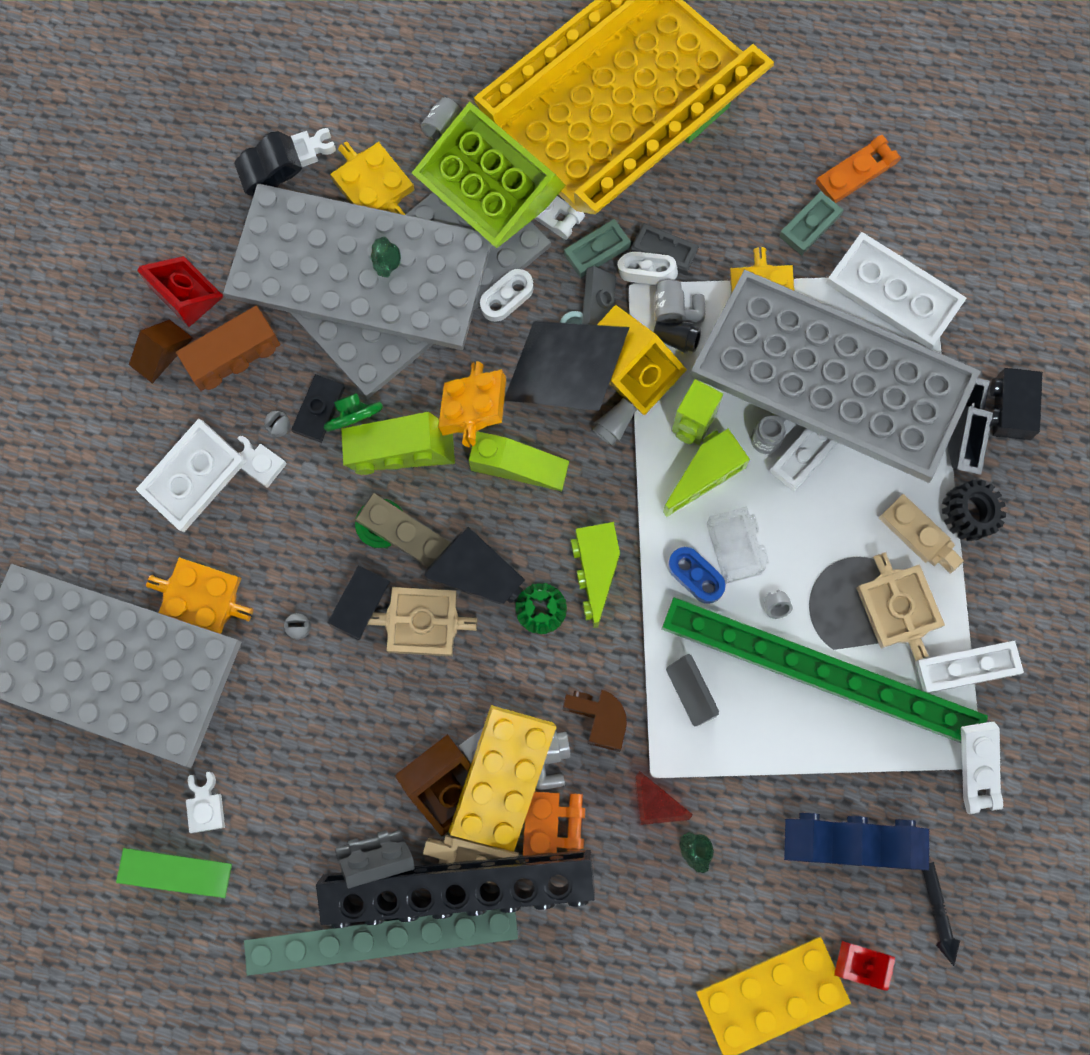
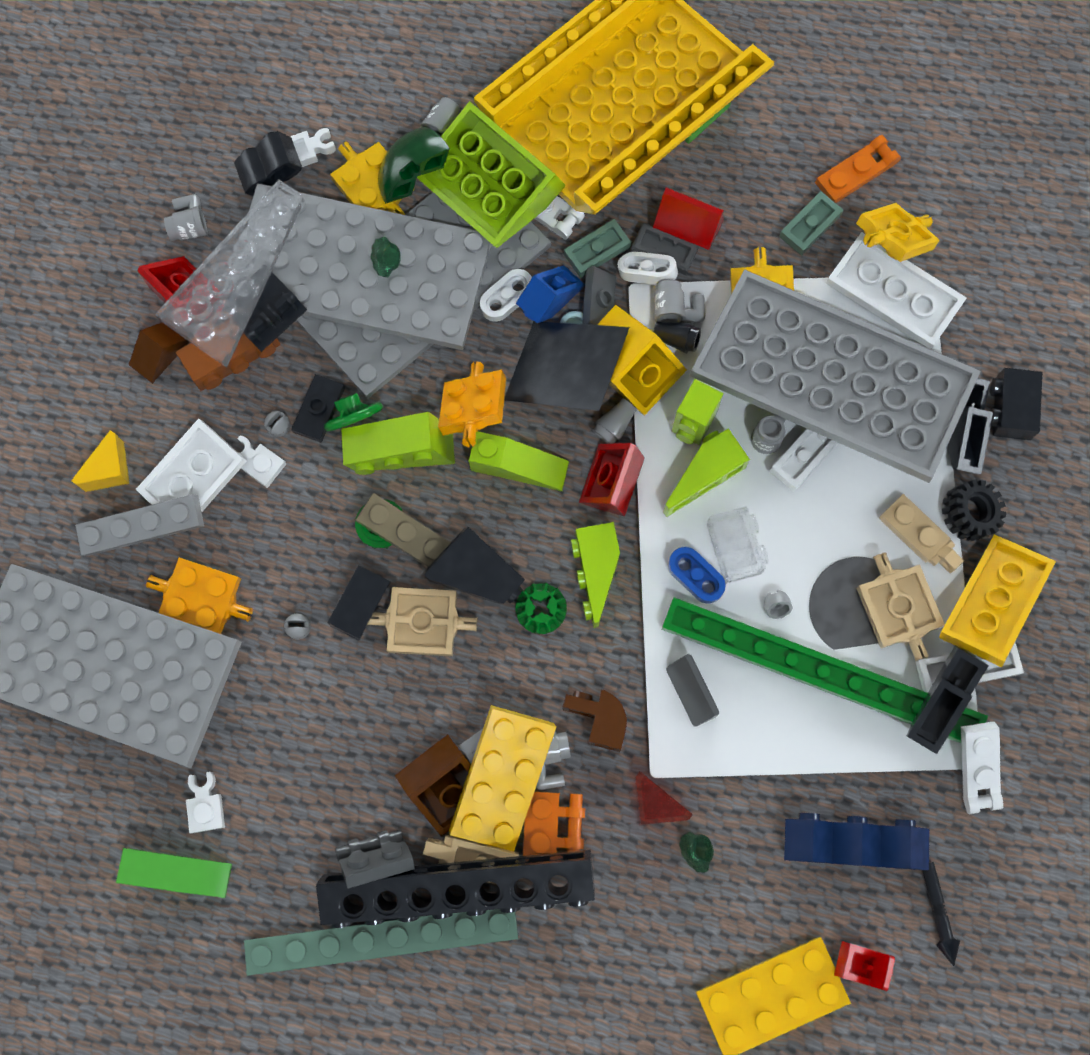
none -> yellow slope [71,430,130,492]
none -> light grey plate [75,494,204,556]
none -> clear wing [155,180,304,368]
none -> light grey piece [164,194,208,241]
none -> black hinge [220,266,307,352]
none -> dark green brick [378,127,450,204]
none -> blue slope [516,265,585,323]
none -> red slope [579,443,645,517]
none -> red slope [653,187,724,250]
none -> yellow plate [856,203,940,262]
none -> black slope [906,645,989,754]
none -> yellow plate [939,534,1056,668]

